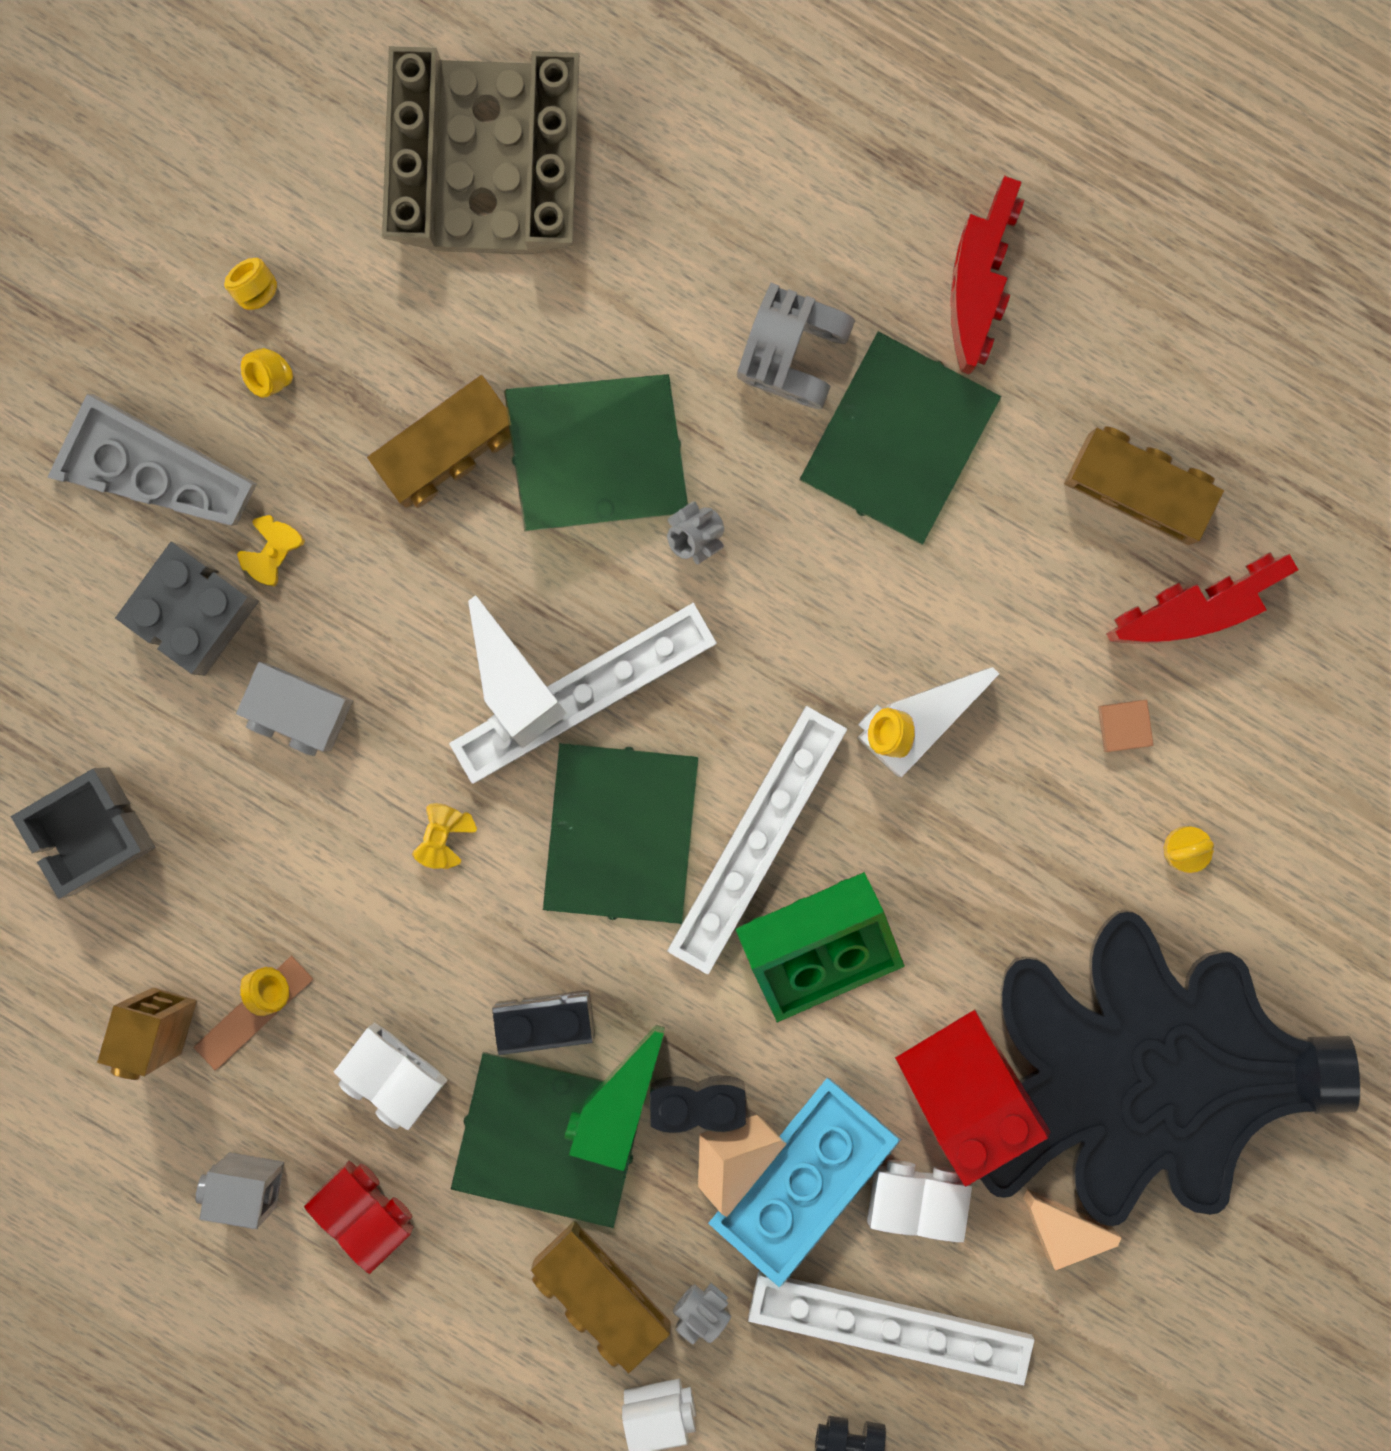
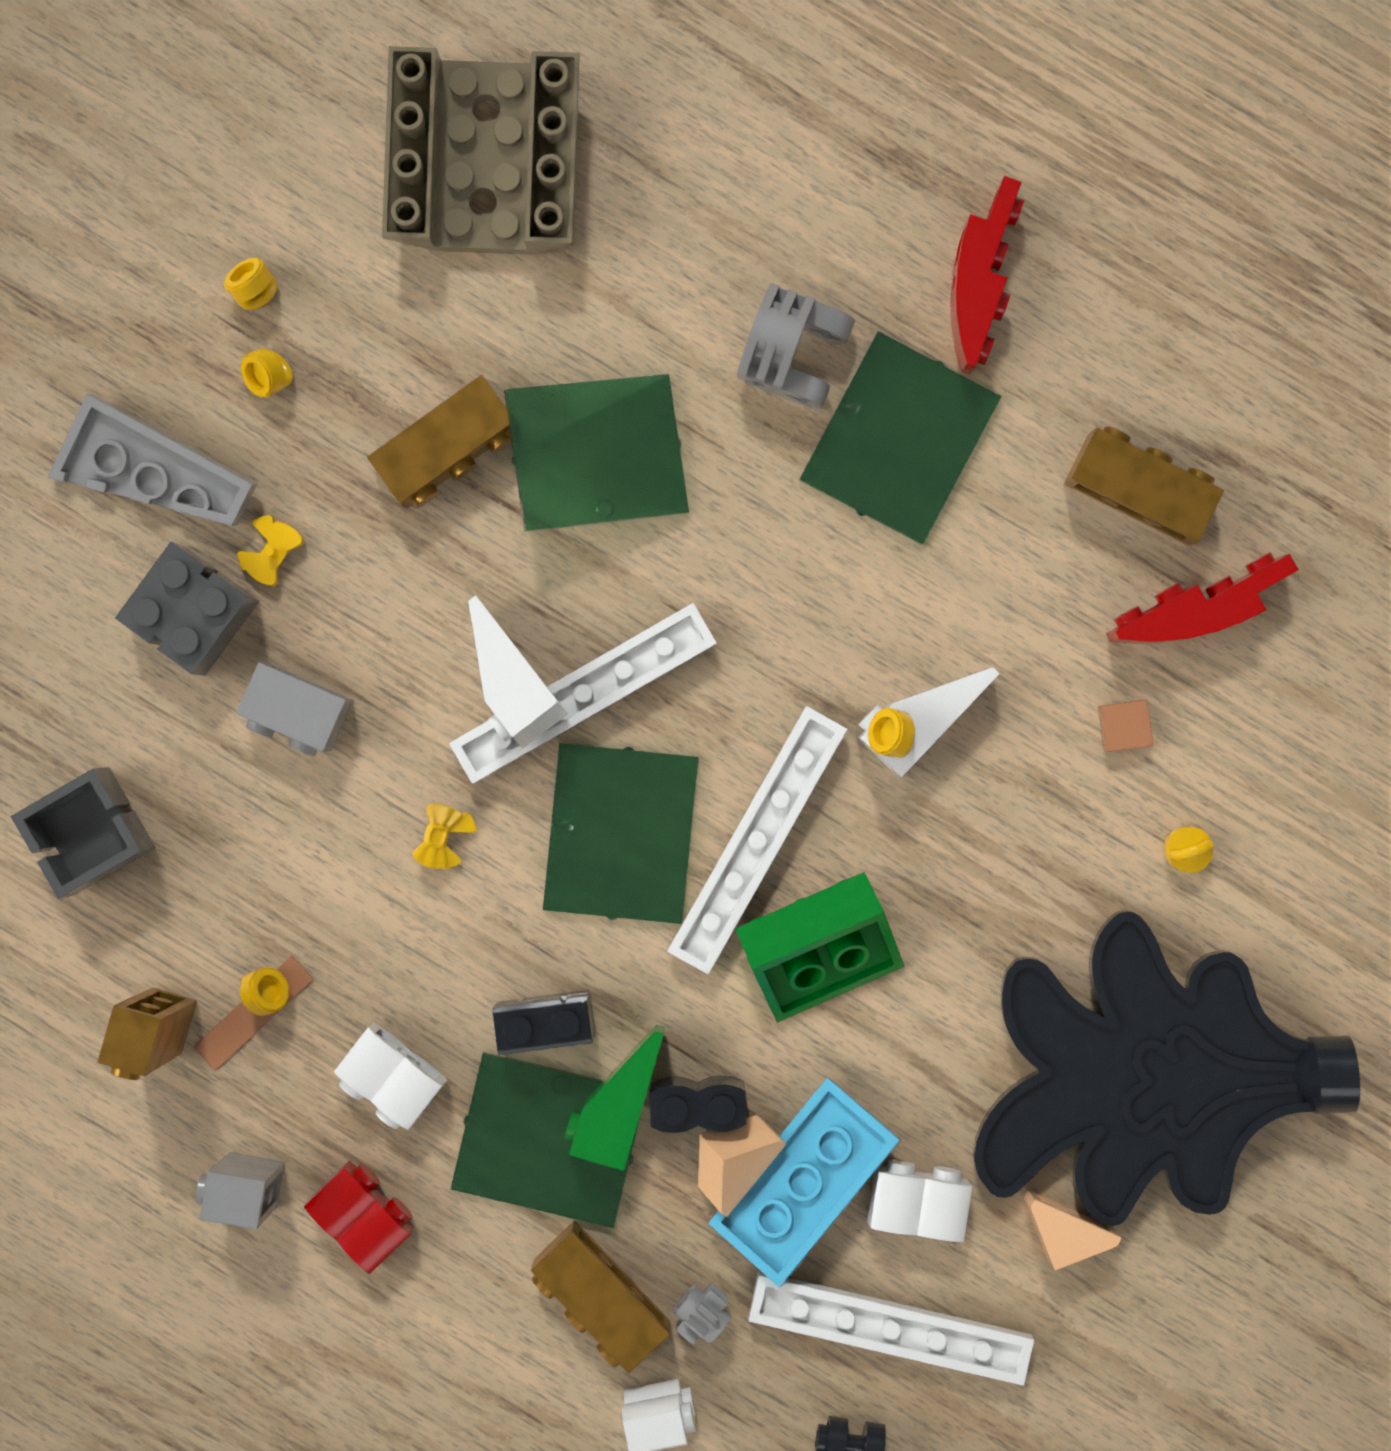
light grey gear [667,502,724,564] -> none
red slope [895,1009,1051,1187] -> none

